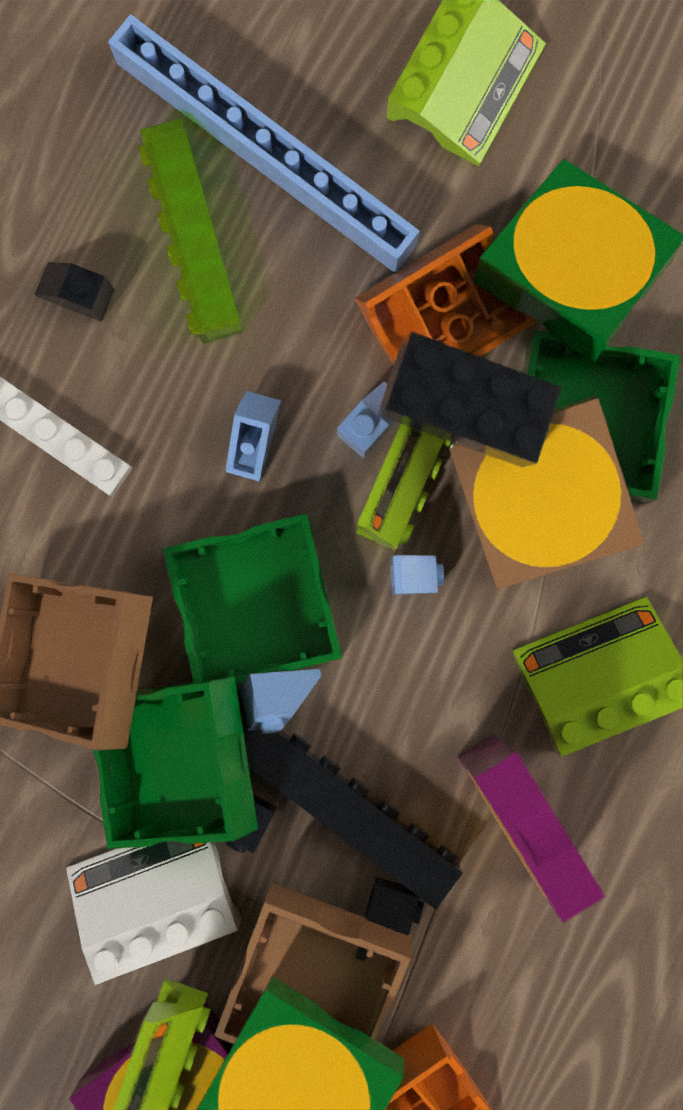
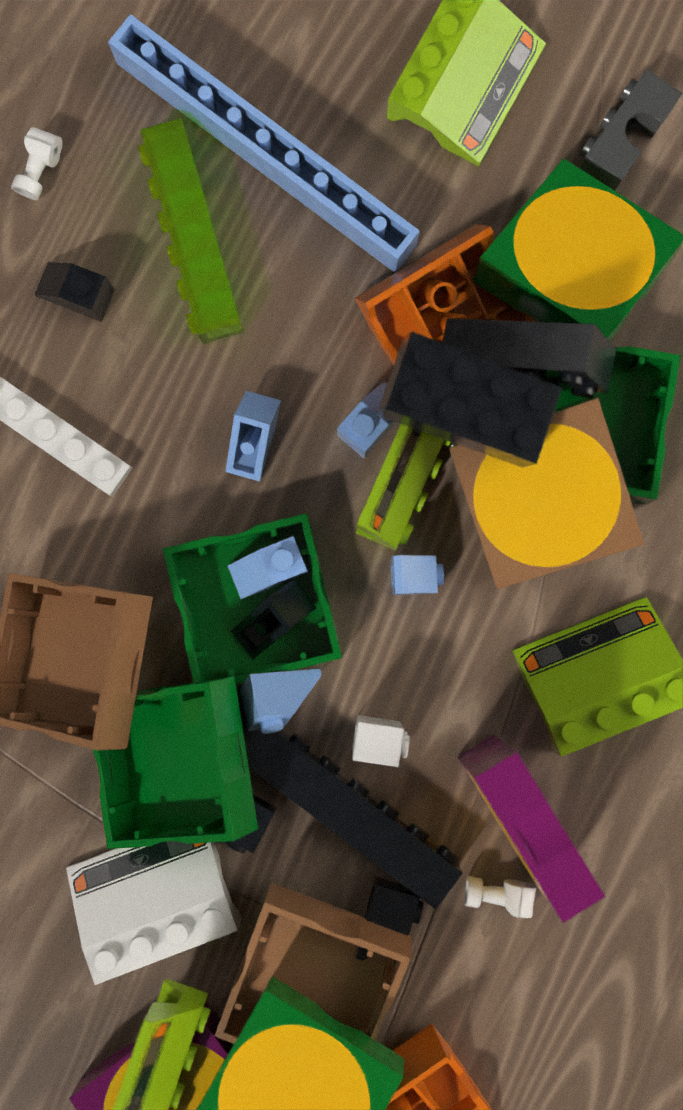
none -> white leg [11,127,63,200]
none -> light blue slope [228,536,308,599]
none -> black slope [231,579,317,659]
none -> white brick [352,715,410,767]
none -> black brick [442,318,616,398]
none -> white leg [464,876,536,918]
none -> dark grey arch [580,69,682,191]

